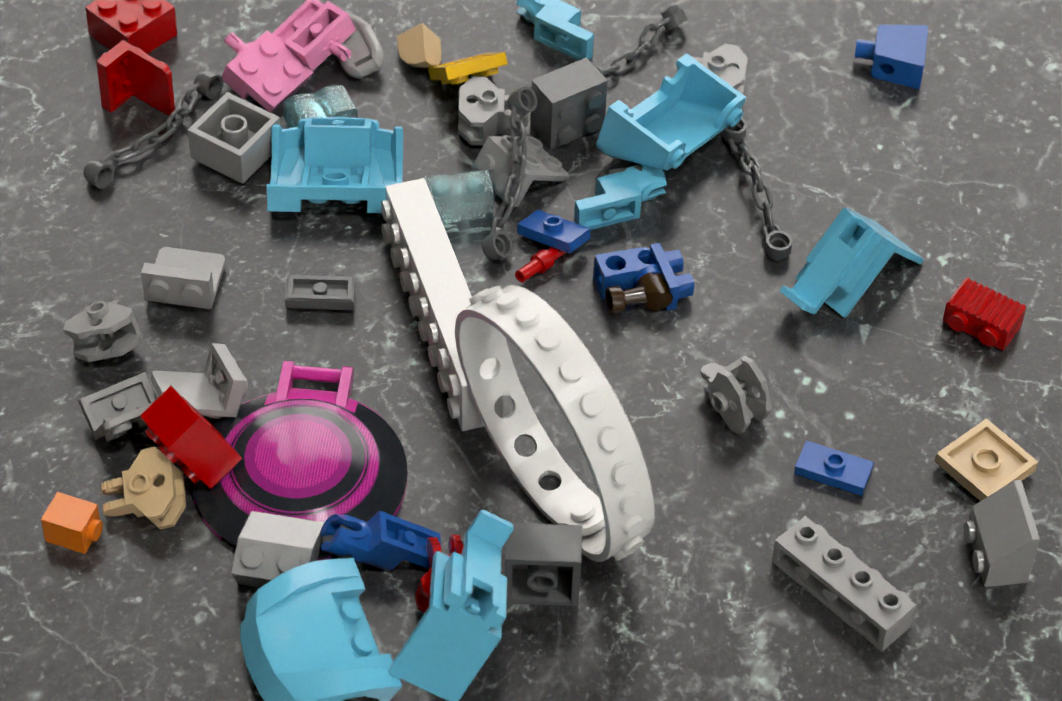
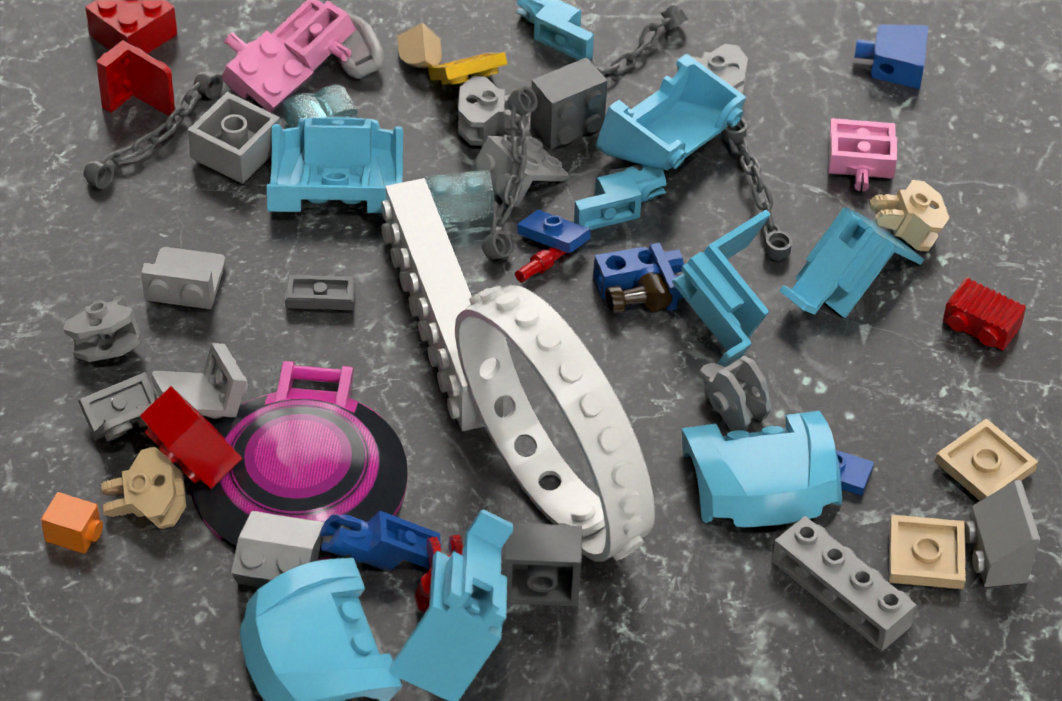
none -> medium azure piece [672,210,771,367]
none -> medium azure piece [682,411,842,527]
none -> bright pink plate [829,118,897,191]
none -> tan hinge [870,180,950,251]
none -> tan plate [889,515,966,589]

